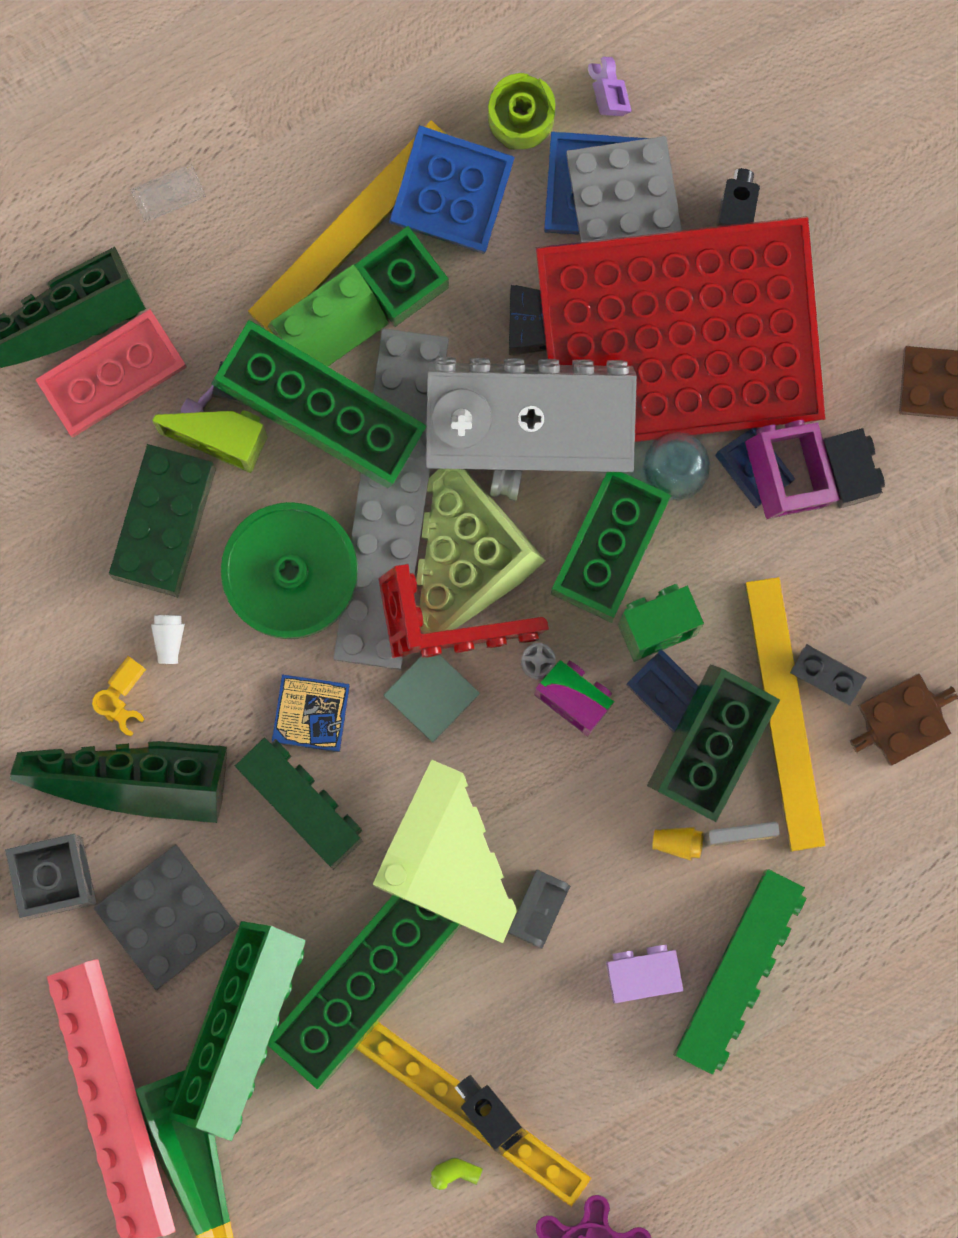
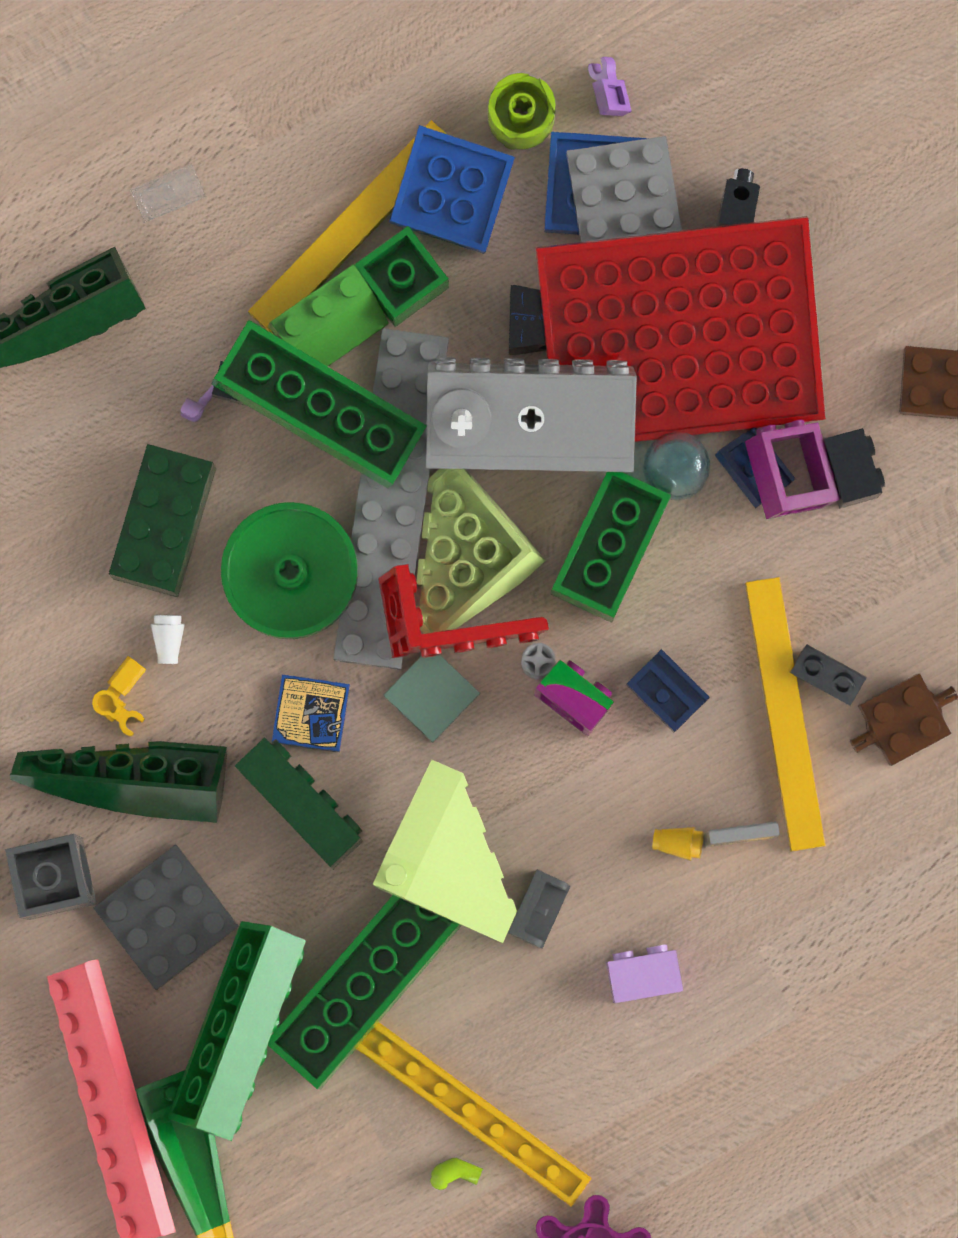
coral plate [35,309,187,438] -> none
lime slope [152,410,268,473] -> none
black torso [455,1075,528,1155] -> none
light grey wheel [490,470,523,501] -> none
green brick [618,584,704,662] -> none
dark green brick [647,664,780,822] -> none
green brick [673,869,807,1075] -> none

